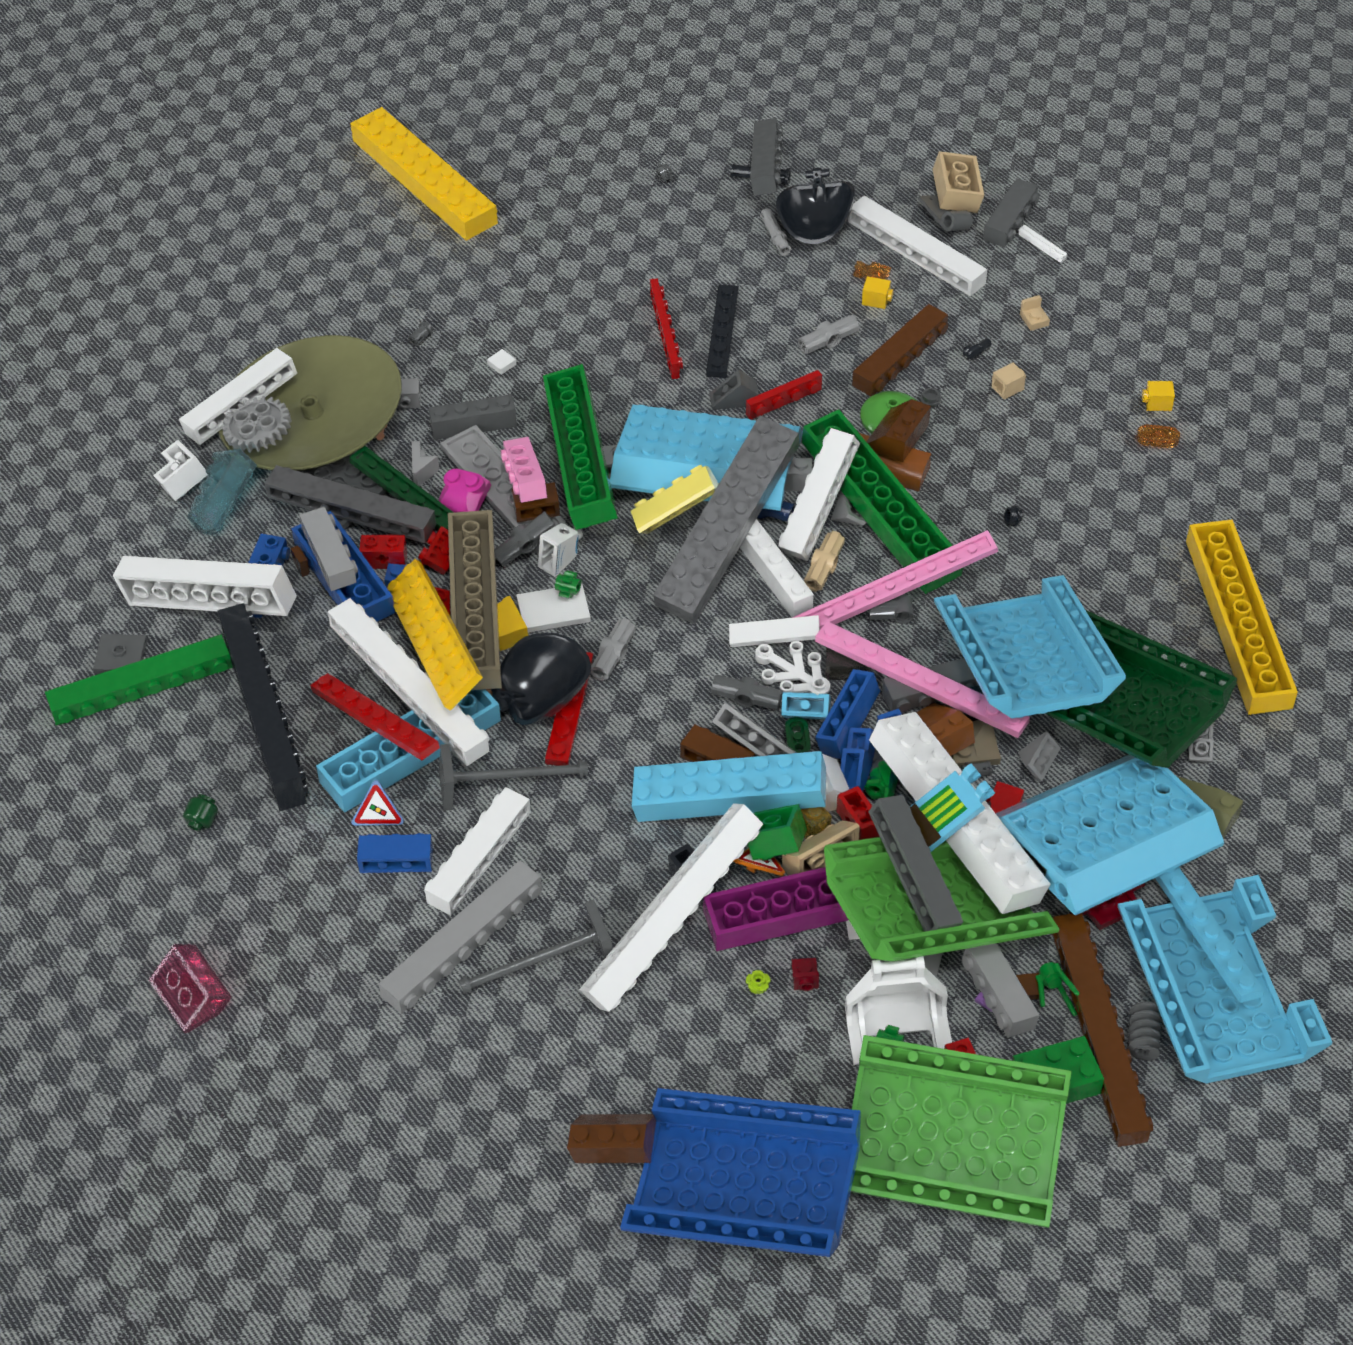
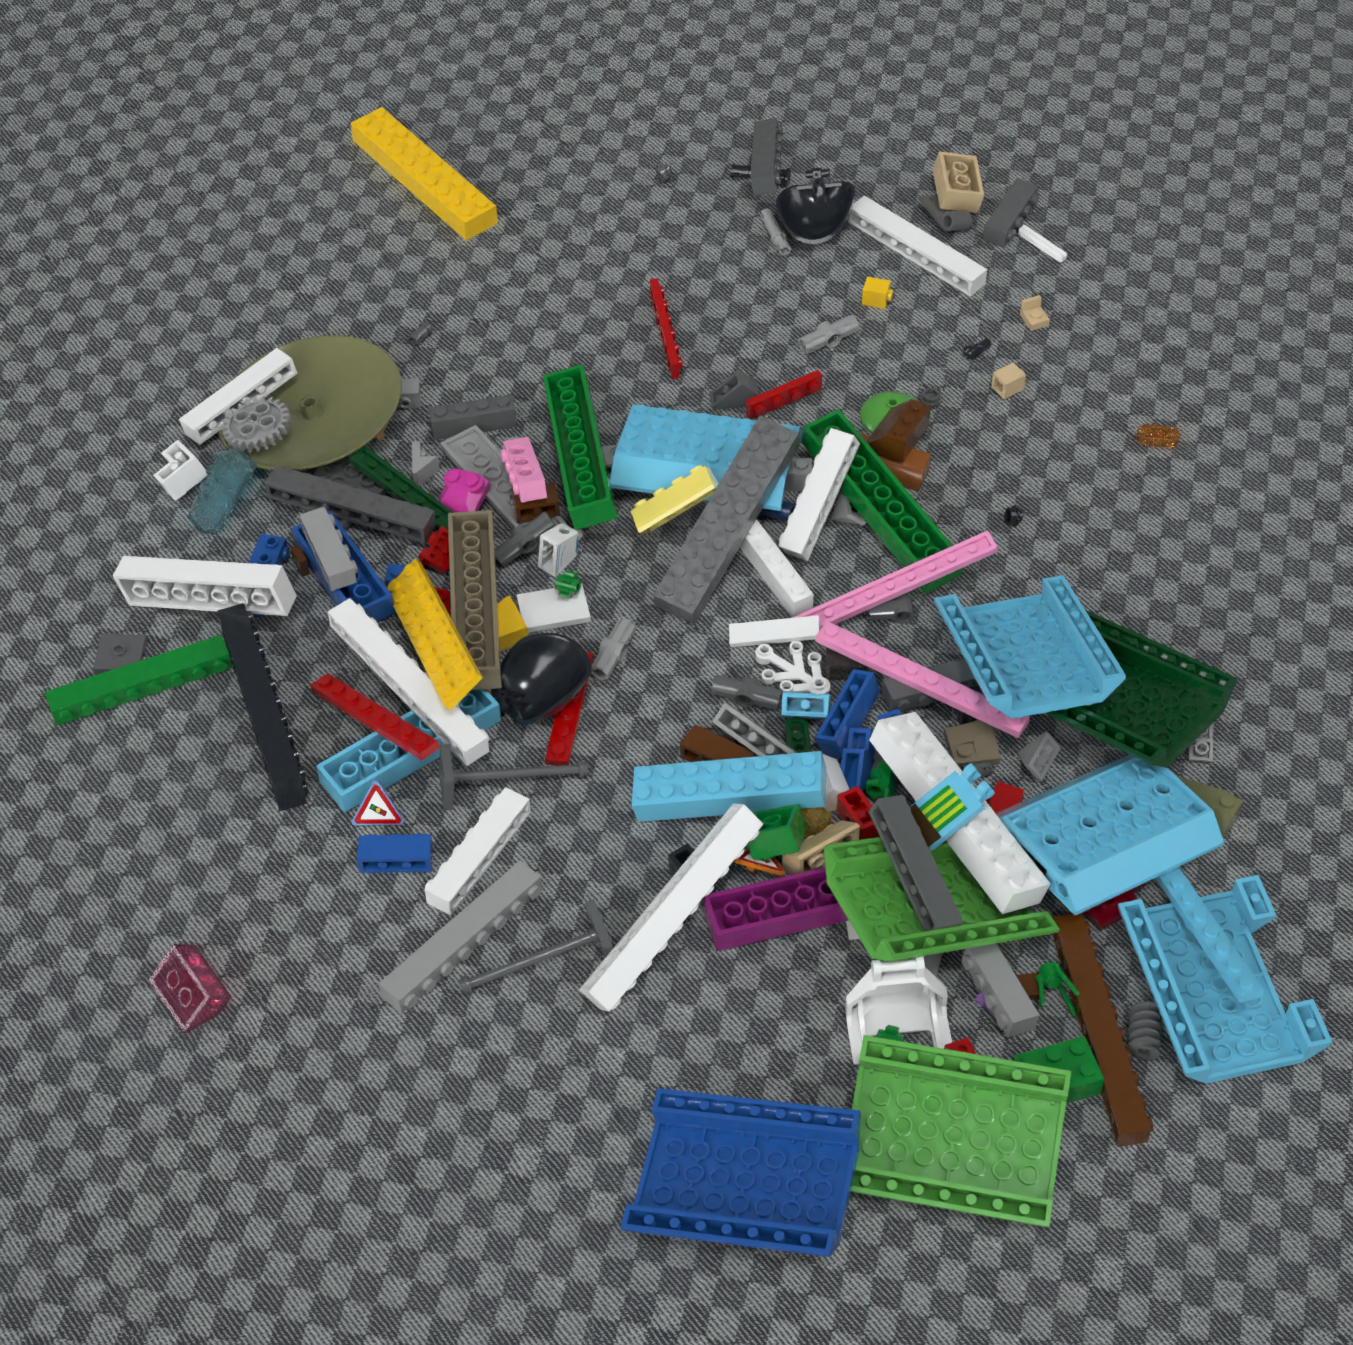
dark green head [183,794,218,831] -> none
red brick [359,535,407,569] -> none
white tile [487,349,516,375] -> none
reddish brown slope [567,1114,656,1163] -> none
black plate [706,285,739,378] -> none
lime plate [746,970,771,994] -> none
dark red bracket [791,958,819,991] -> none
tan piece [804,531,845,592] -> none
reddish brown brick [852,304,948,397] -> none
clear orange plate [853,261,891,280] -> none
dark orange slope [916,703,975,756] -> none
yellow brick [1142,381,1175,411] -> none
yellow brick [1186,519,1298,715] -> none

